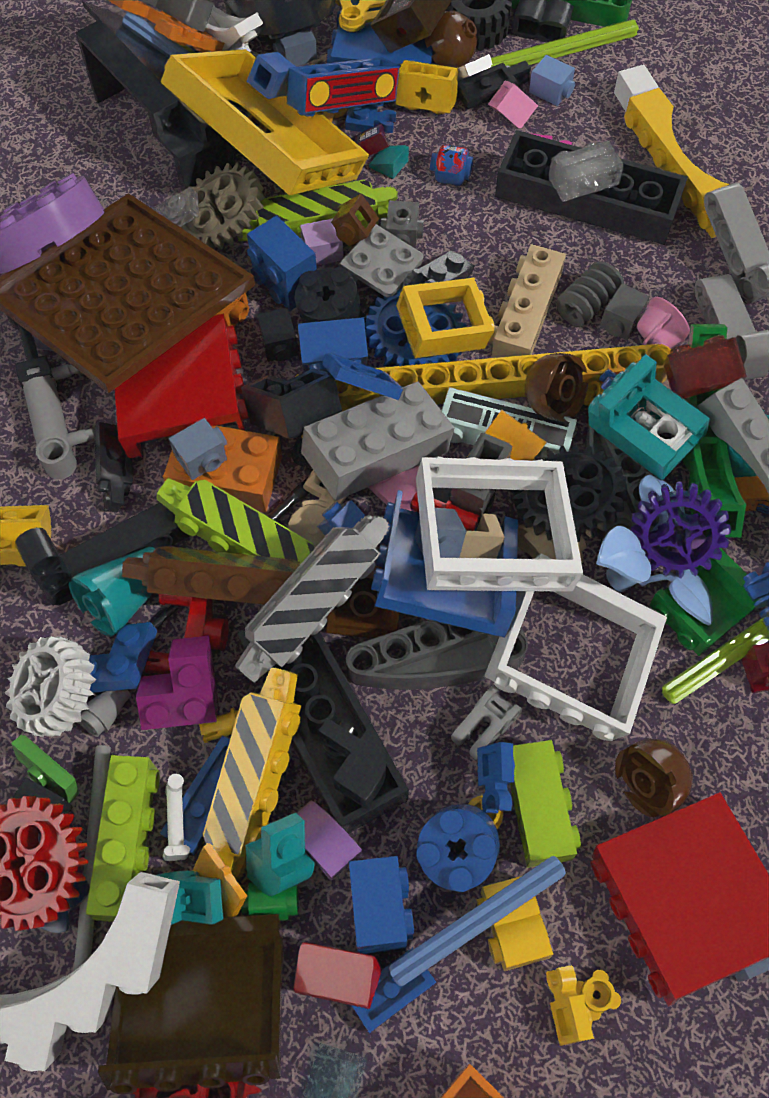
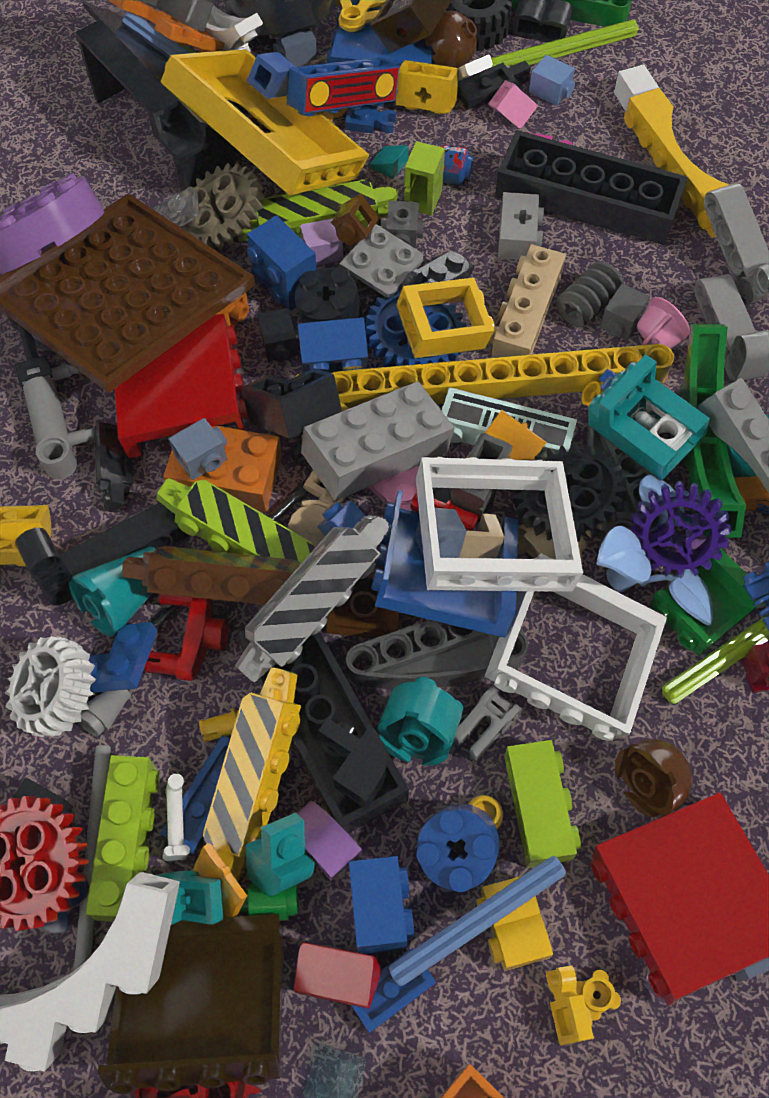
bright green plate [11,734,79,803] -> none
magenta brick [136,636,219,730] -> none
blue tile [322,353,403,400] -> none
dark red slope [355,124,389,156] -> none
blue plate [477,742,515,814] -> none
reddish brown cylinder [525,353,588,422] -> none
clear brick [549,140,623,202] -> none
clear red brick [663,335,747,399] -> none
none -> teal brick [377,677,463,766]
none -> lime piece [404,141,445,216]
none -> light grey brick [498,192,544,260]

